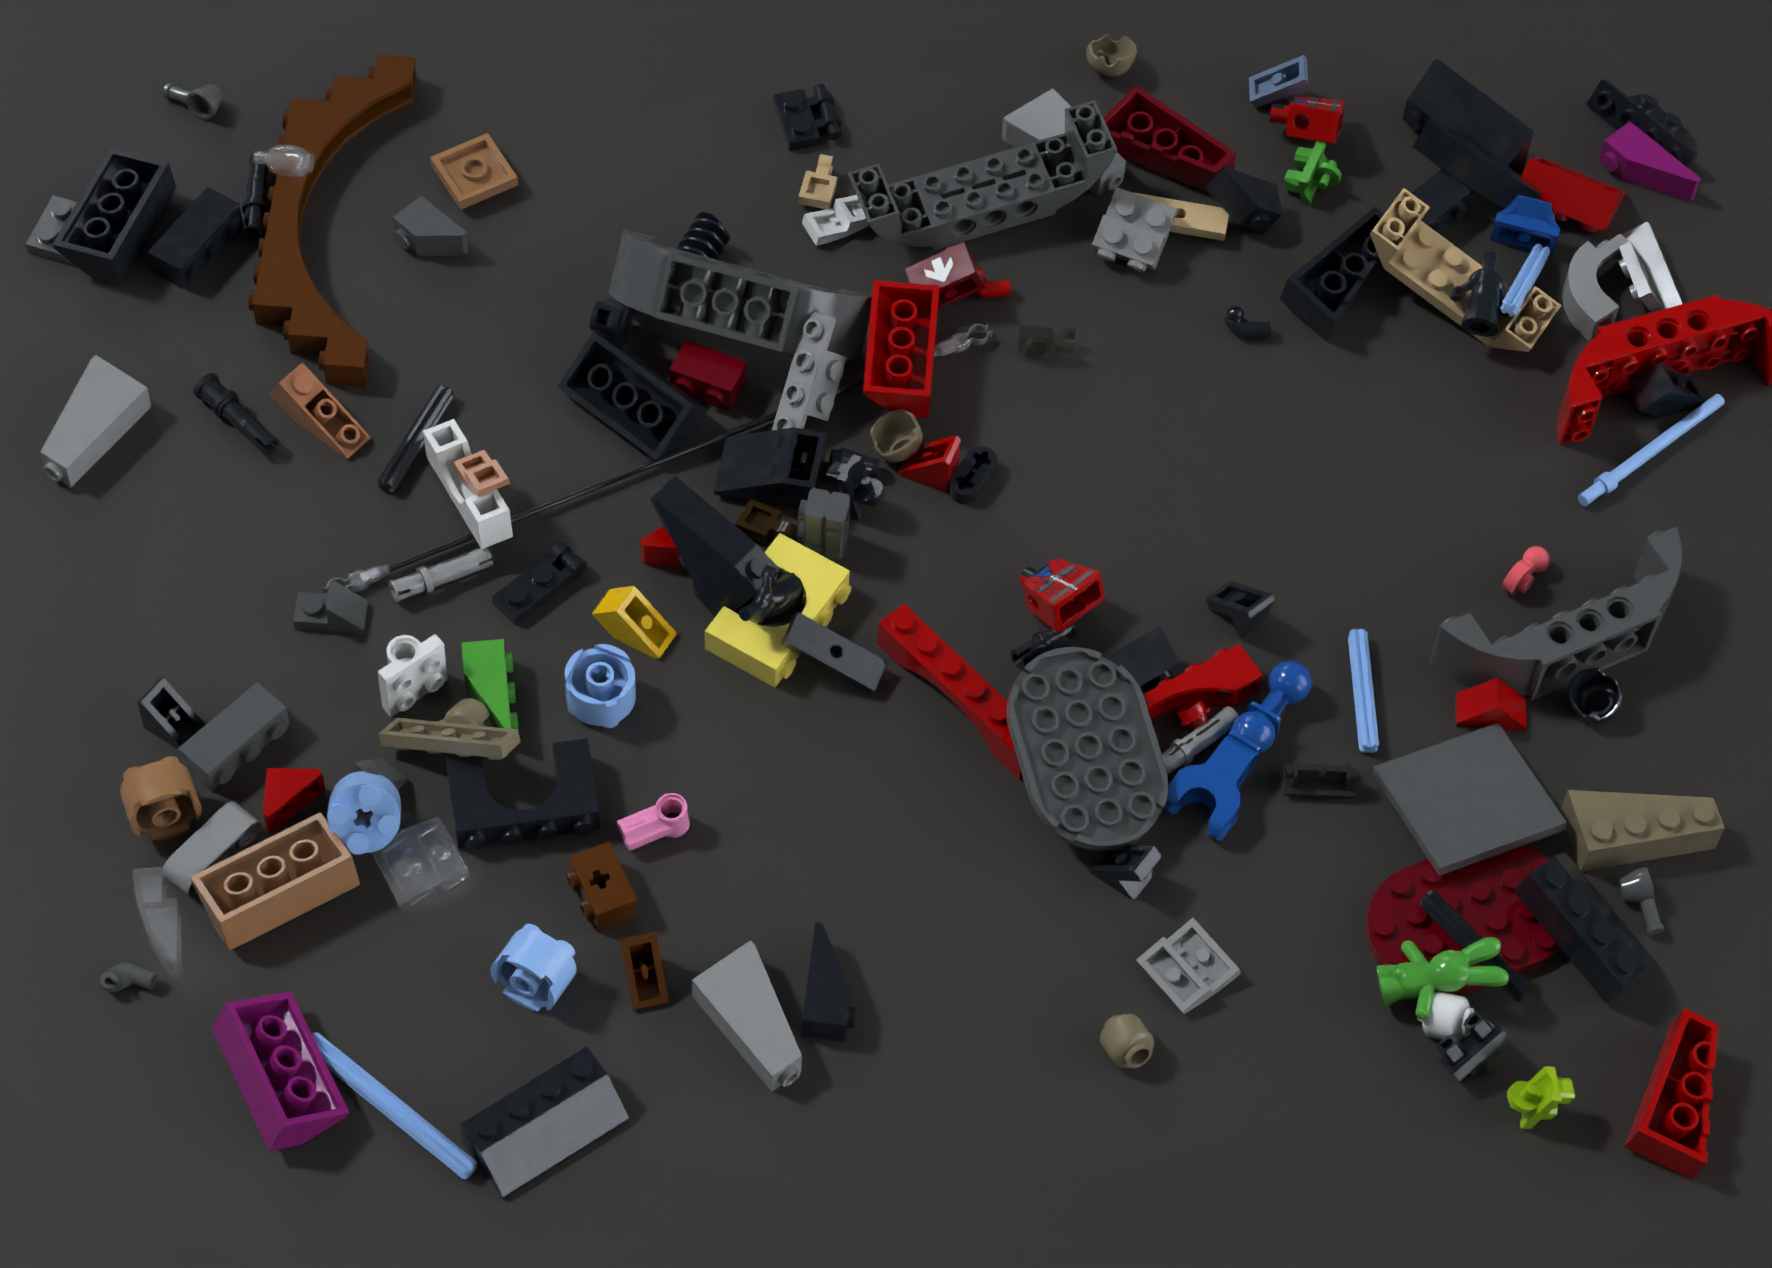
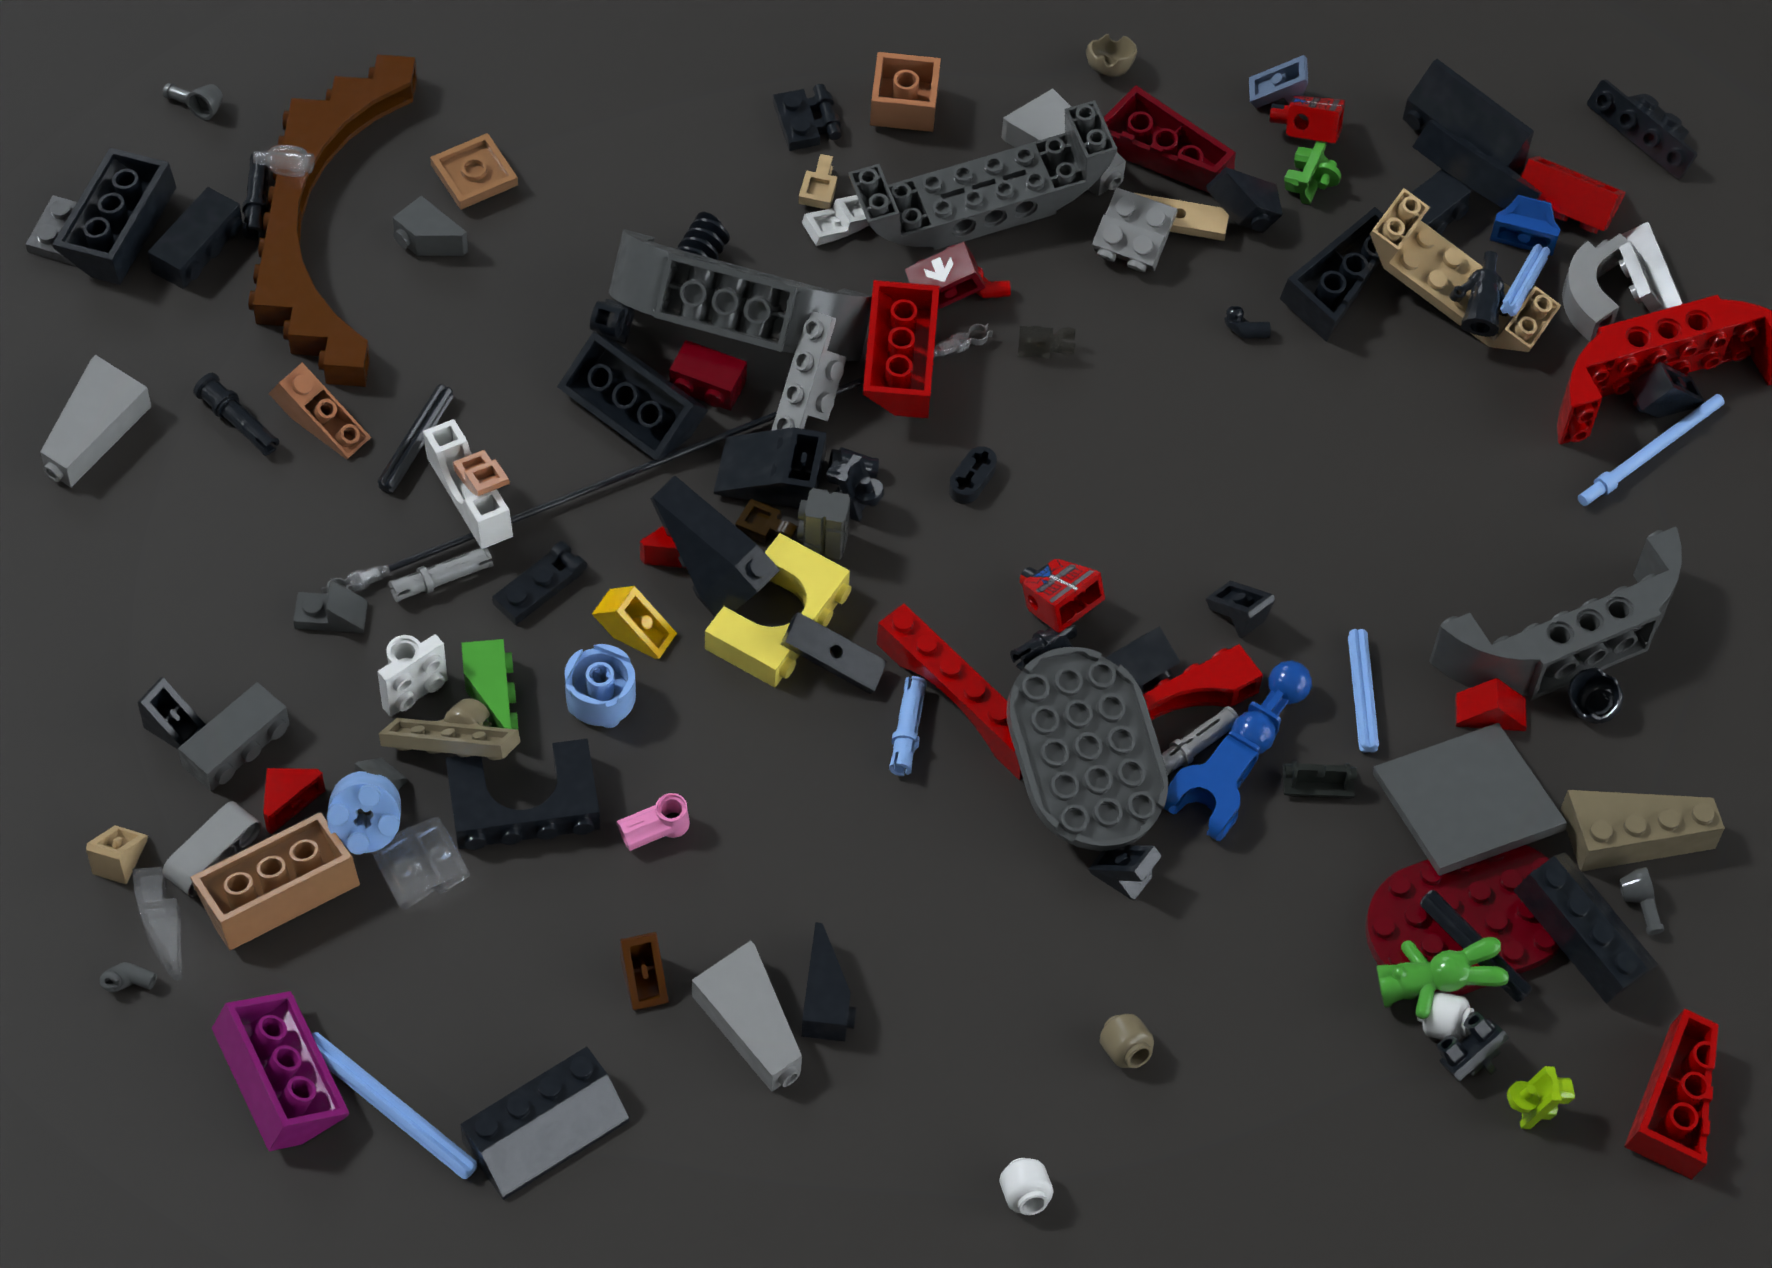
medium nougat brick [120,756,202,841] -> none
light blue brick [490,923,577,1011] -> none
reddish brown brick [565,841,638,932] -> none
black piece [739,564,804,625] -> none
dark tan hair [870,409,923,463] -> none
red slope [898,435,961,492] -> none
light grey slope [1136,918,1241,1014] -> none
red plate [1177,699,1211,730] -> none
coral plate [1502,546,1550,595] -> none
magenta slope [1598,121,1701,202] -> none
none -> tan slope [86,825,148,884]
none -> nougat brick [870,52,941,132]
none -> light blue pin [889,676,927,776]
none -> white head [999,1158,1054,1215]

